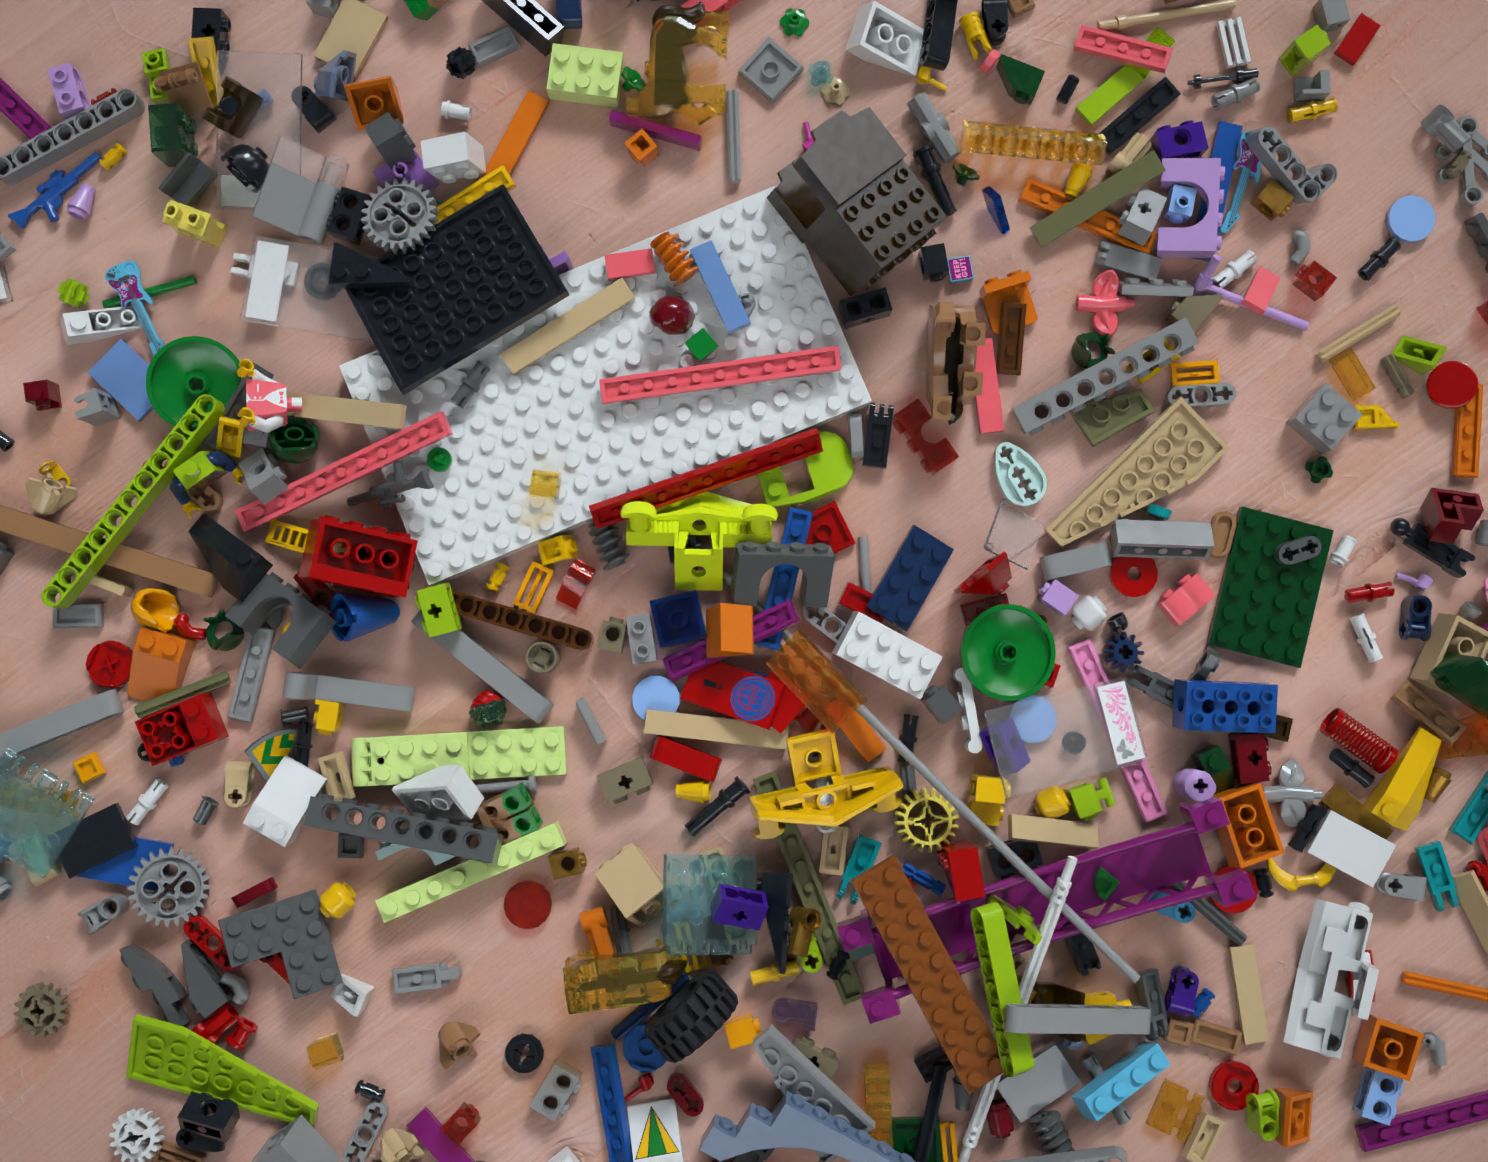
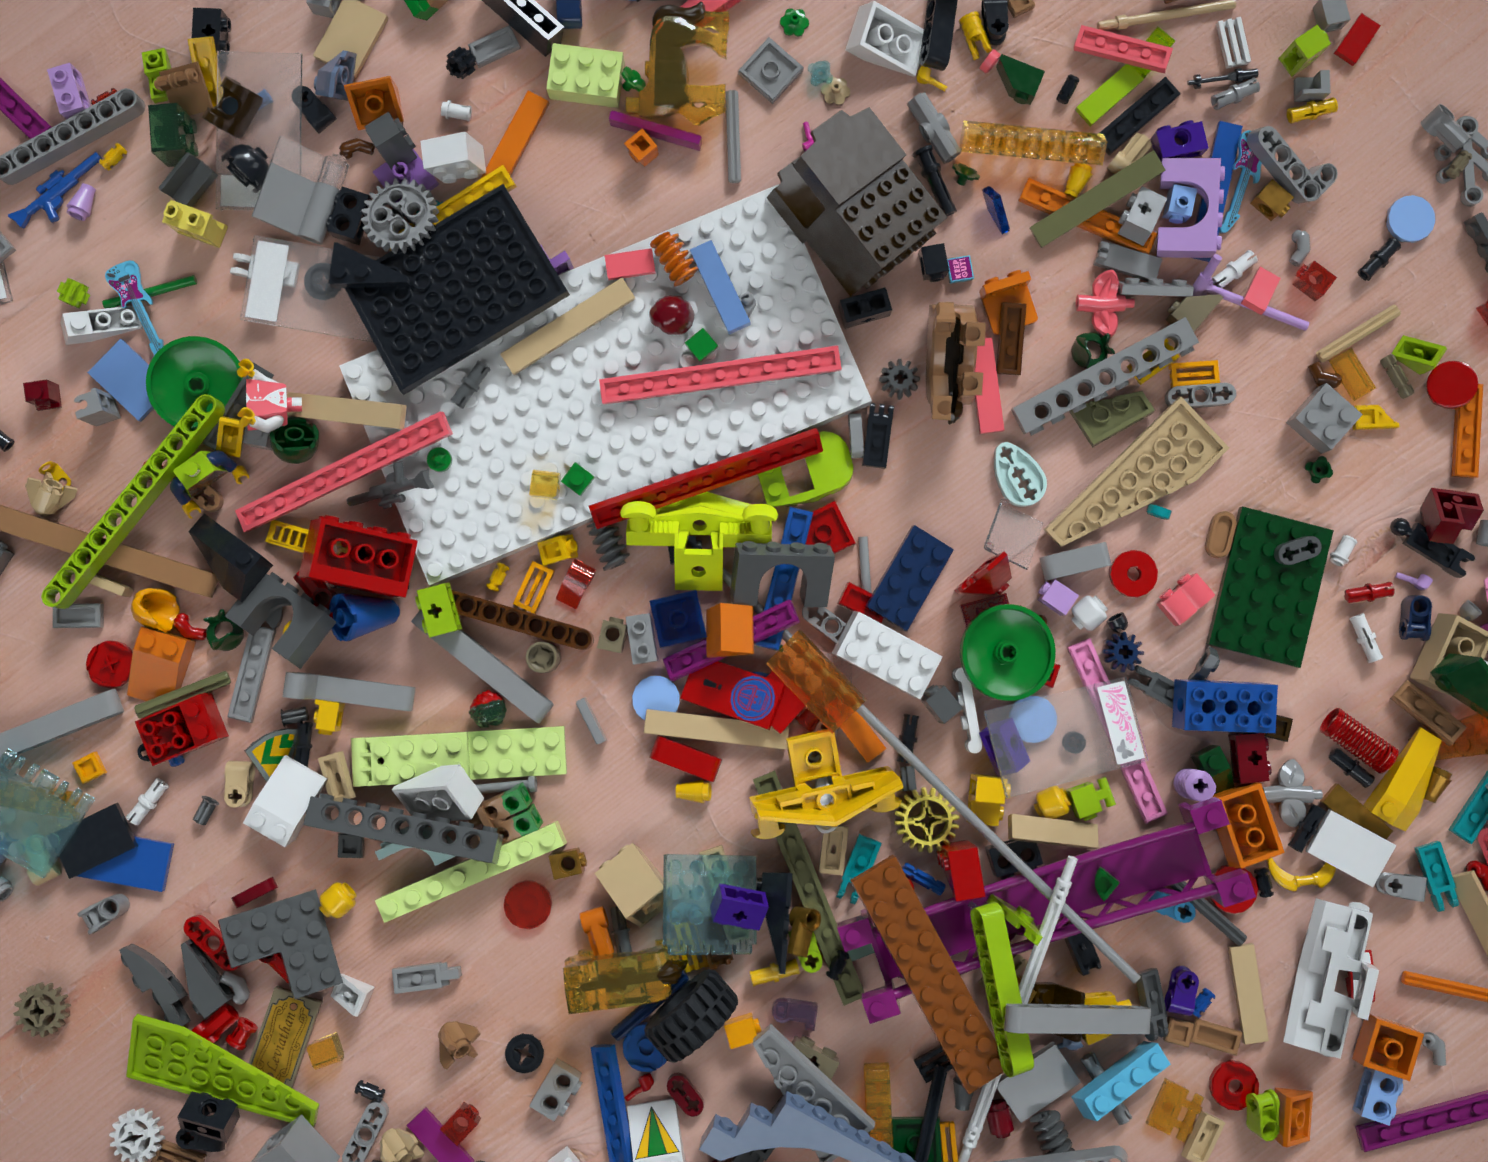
light grey gear [127,847,211,927] -> none
light grey brick [239,447,288,505] -> none
dark tan brick [597,756,654,804] -> none
black pin [685,776,751,837] -> none
clear red arch [893,399,959,476] -> none
light grey brick [1110,519,1214,560] -> none
none -> tile [249,986,323,1088]
none -> reddish brown arm [339,138,375,159]
none -> green plate [561,462,595,497]
none -> dark grey gear [879,359,920,400]
none -> reddish brown arm [1308,361,1342,388]

